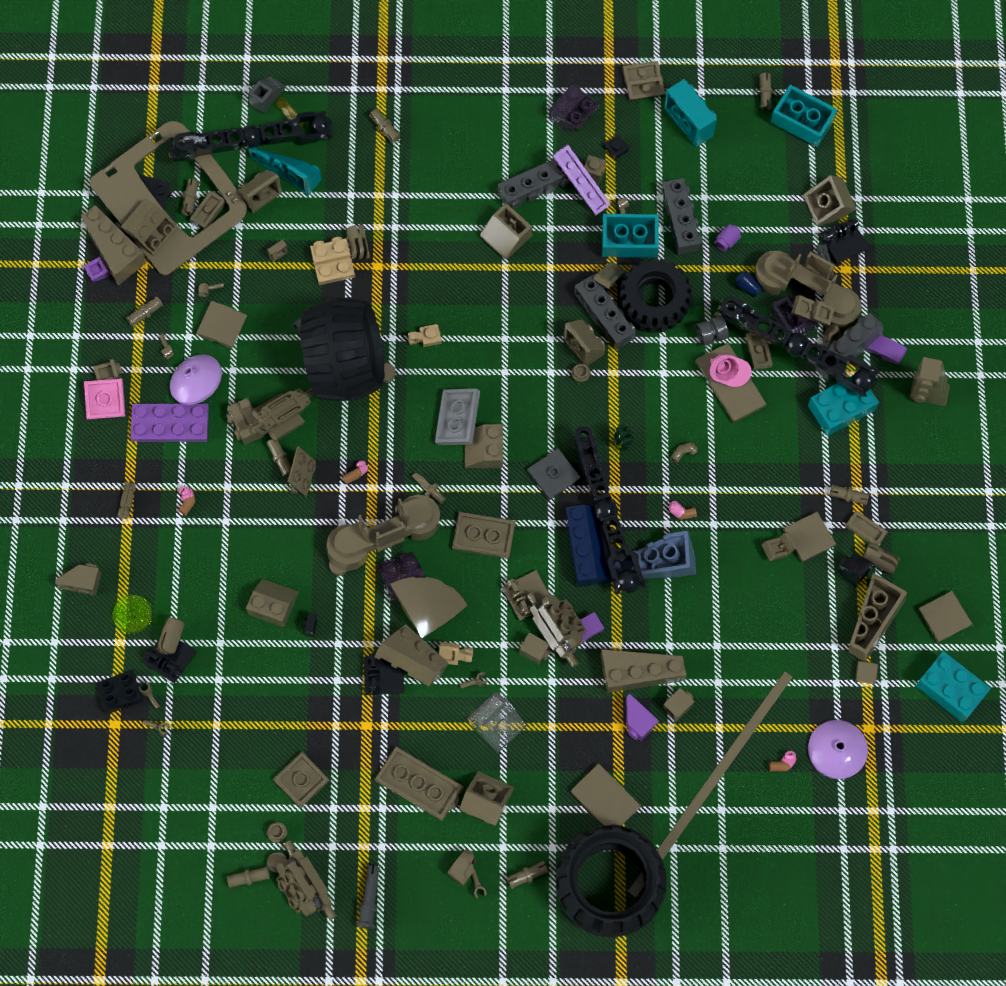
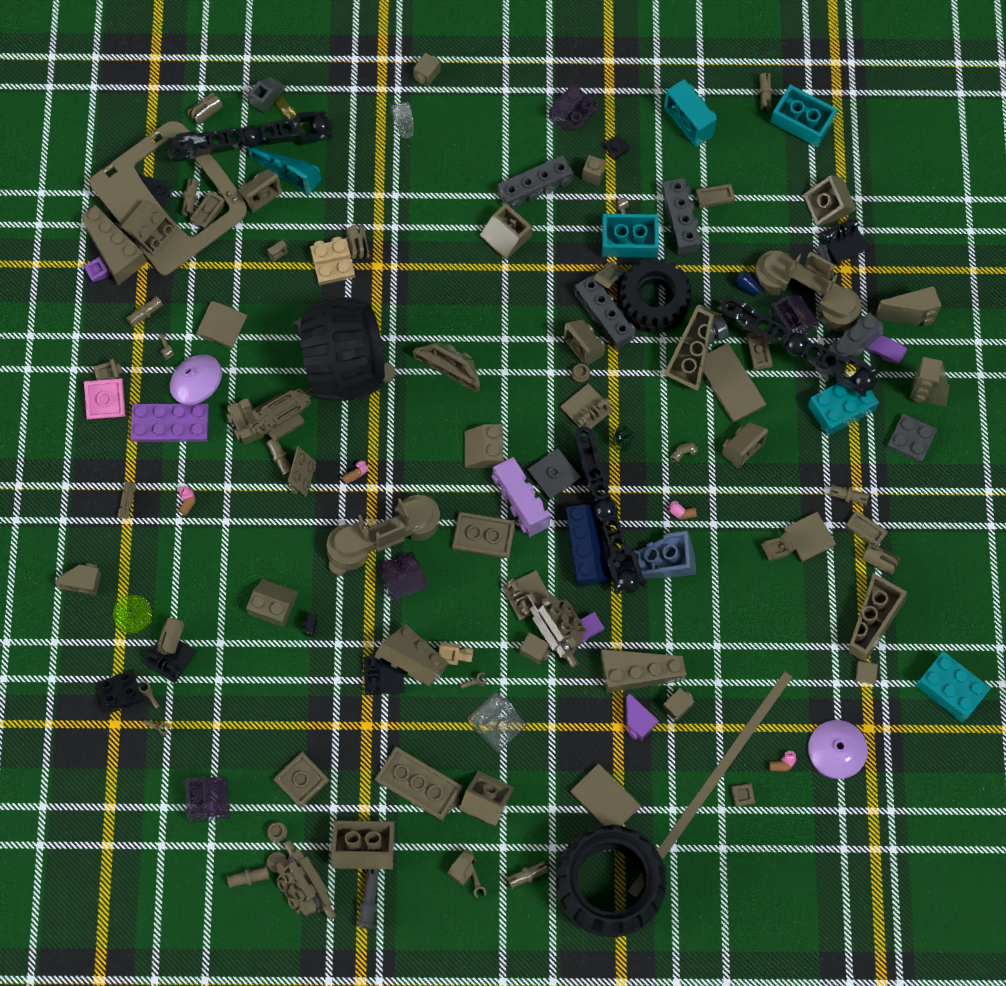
dark tan hand [198,283,224,297] -> none
dark tan pin [369,109,401,143] -> none
dark tan brick [390,576,467,638] -> none
tan plate [408,324,442,347] -> none
dark tan piece [412,473,446,504] -> none
light grey plate [435,389,480,445] -> none
lavender plate [552,145,610,215] -> none
dark tan slope [622,61,665,100] -> none
bright pink piece [710,353,752,387] -> none
medium lavender brick [714,225,741,252] -> none
dark tan slope [791,295,835,325] -> none
dark tan piece [822,325,841,348] -> none
black slope [838,553,874,587] -> none
dark tan tile [918,591,972,643] -> none
none -> clear purple slope [185,776,231,823]
none -> dark tan arm [188,93,223,125]
none -> dark tan brick [331,821,395,870]
none -> clear piece [391,101,414,138]
none -> dark tan brick [413,53,441,86]
none -> dark tan wedge [413,342,480,393]
none -> lavender wedge [491,457,551,537]
none -> dark tan hinge [560,383,614,434]
none -> dark tan wedge [664,304,716,391]
none -> dark tan tile [695,184,735,208]
none -> dark tan slope [722,422,768,469]
none -> dark tan tile [731,784,755,807]
none -> dark tan slope [874,286,941,326]
none -> dark grey plate [886,414,937,463]

